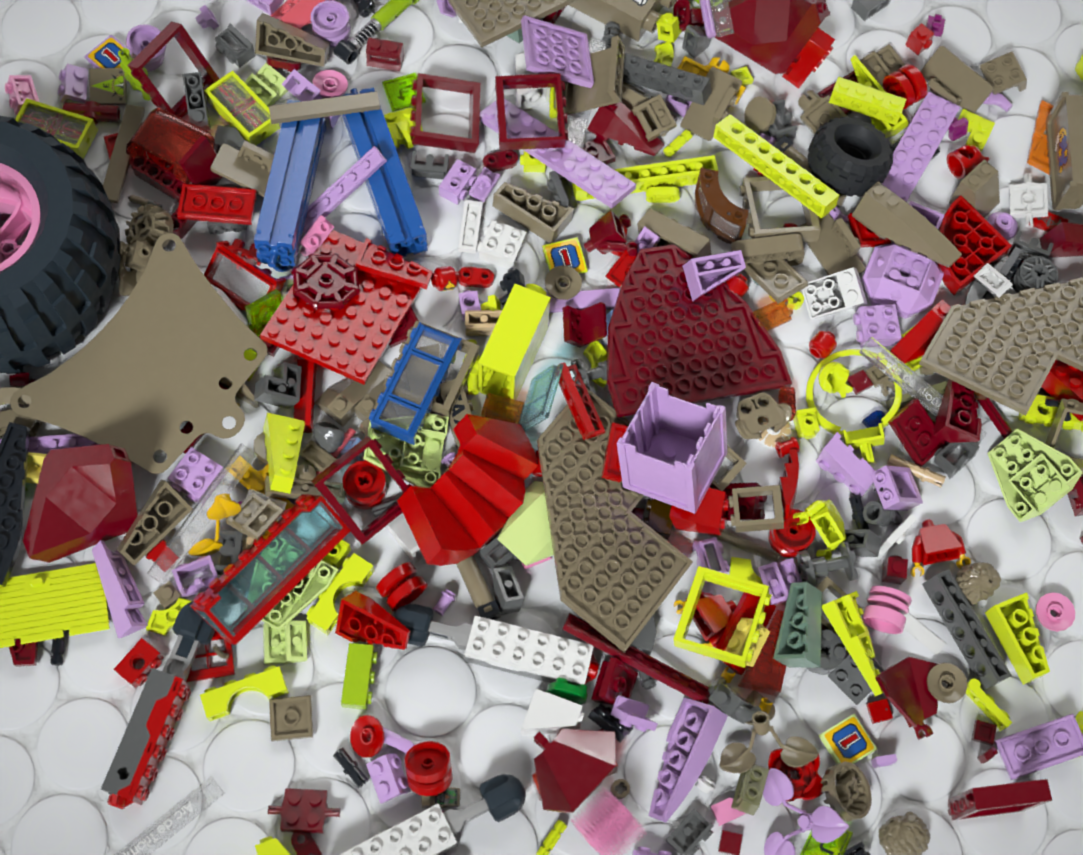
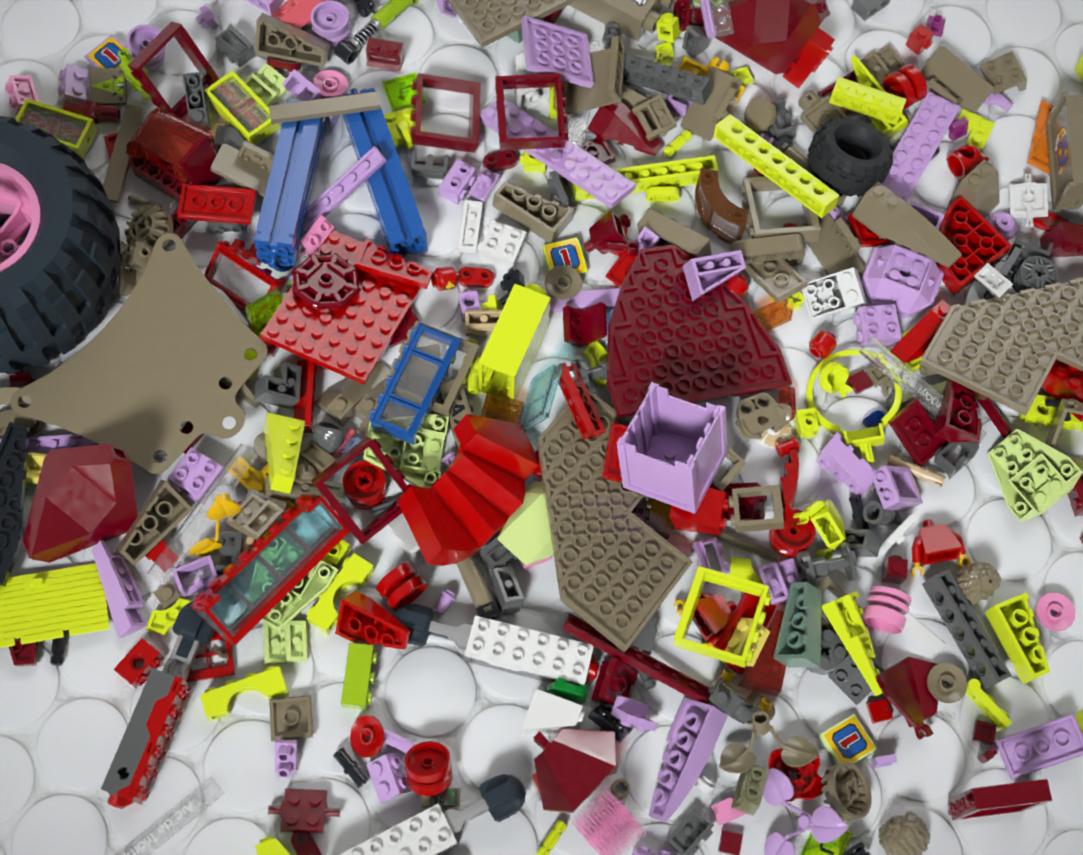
none -> lavender hips [275,738,297,778]

